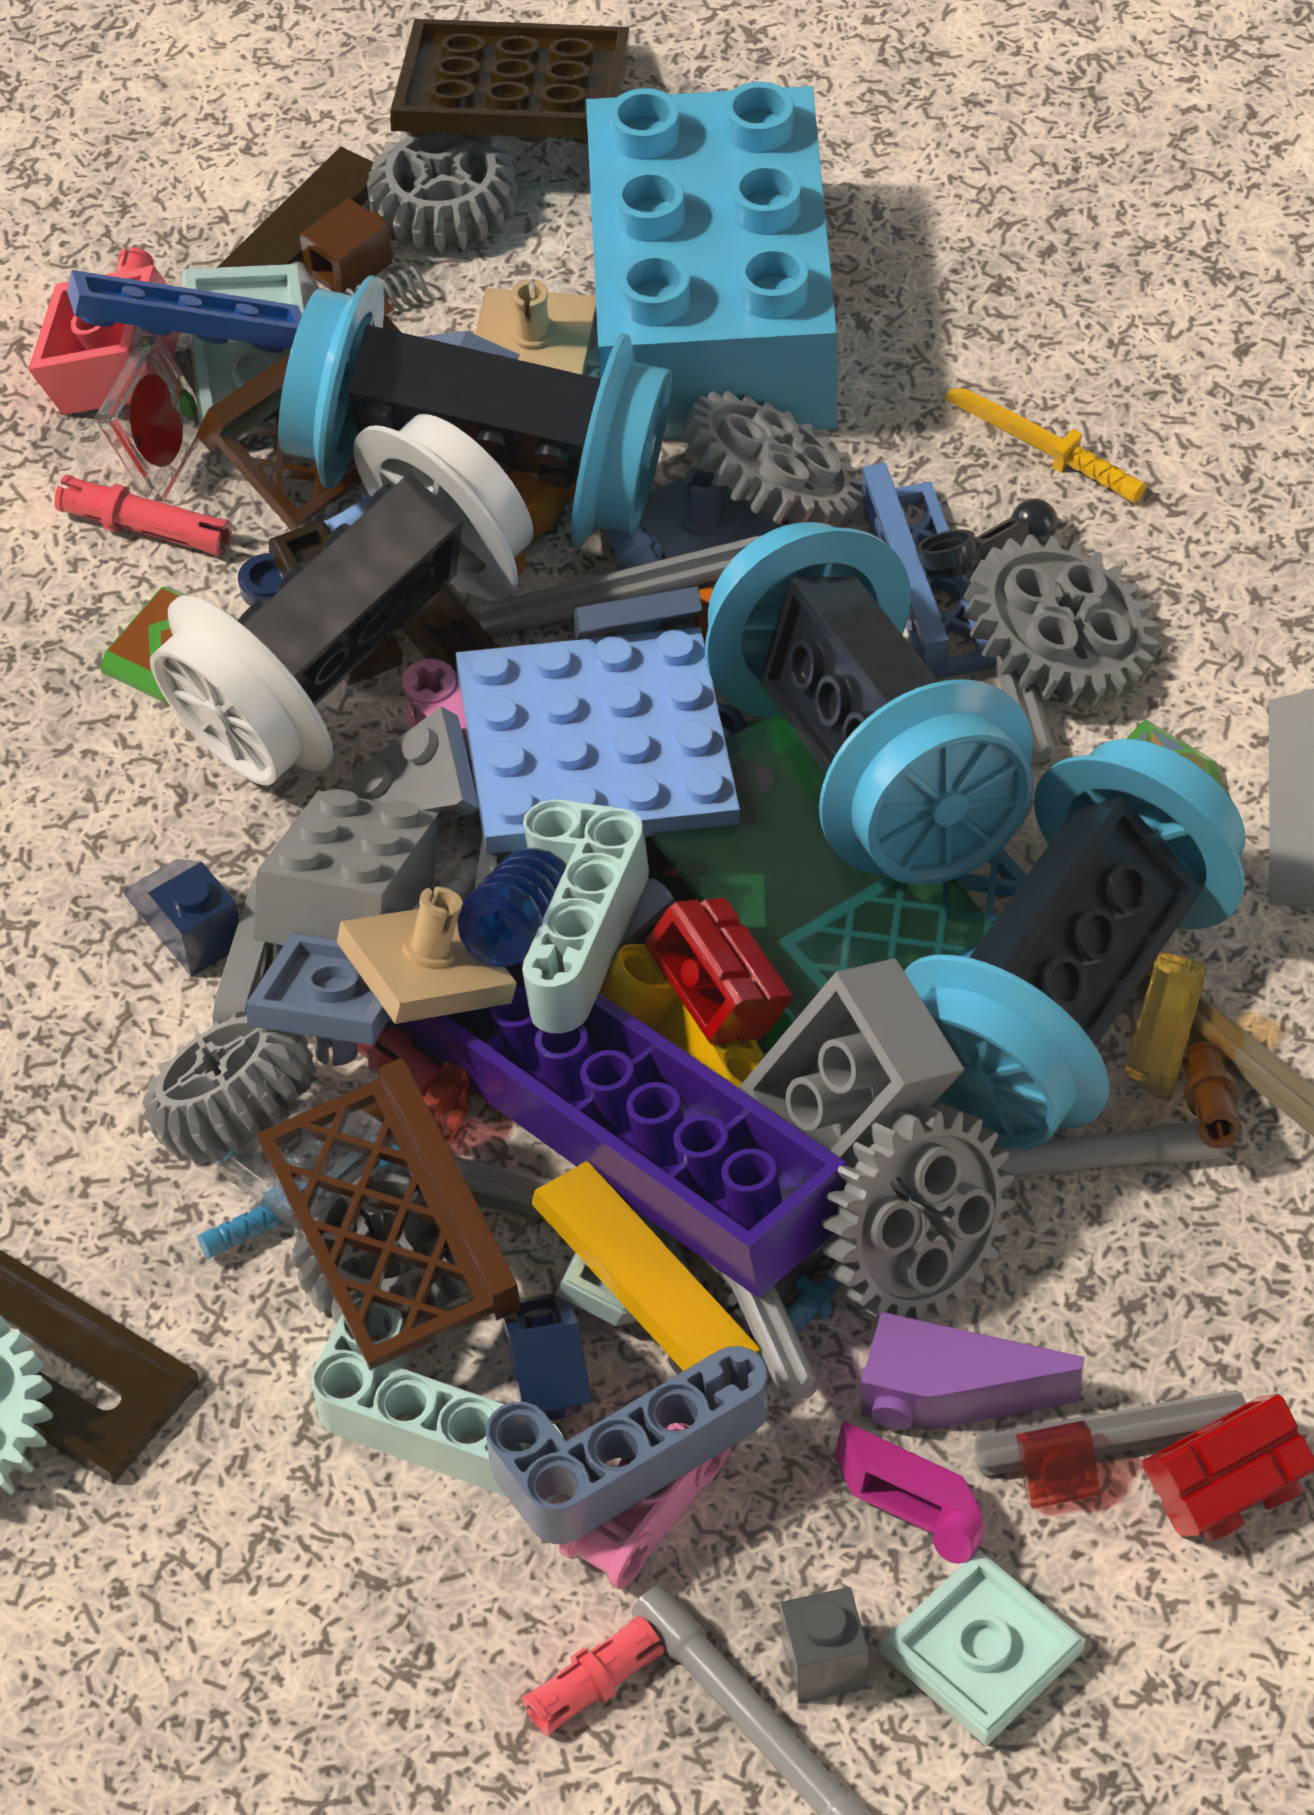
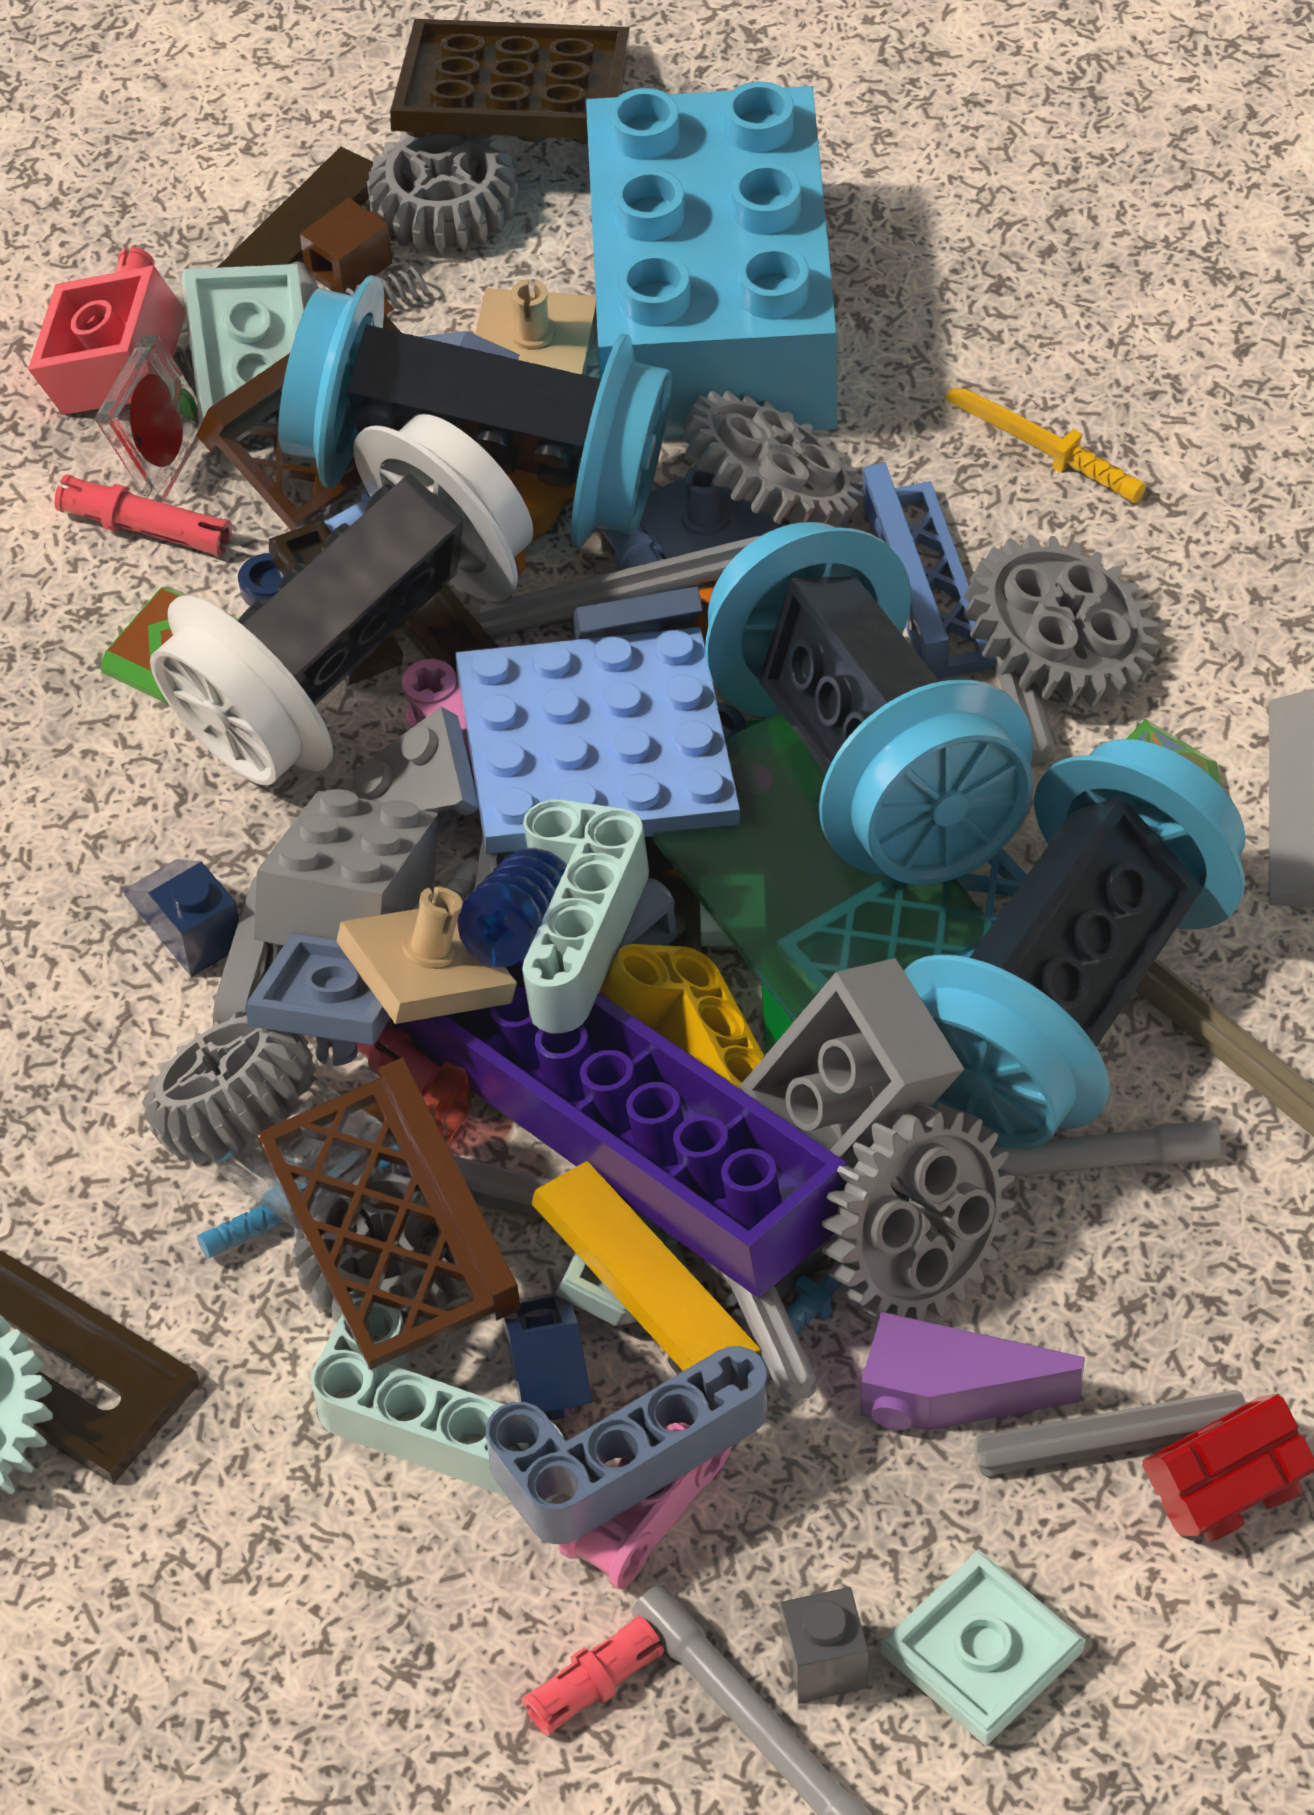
blue plate [67,270,302,353] -> none
red brick [645,898,793,1044] -> none
dark pink piece [834,1421,984,1564] -> none
black piece [915,498,1058,579] -> none
clear red plate [1016,1420,1101,1509] -> none
clear yellow slope [1125,952,1207,1101] -> none
reddish brown pin [1182,1041,1242,1149] -> none

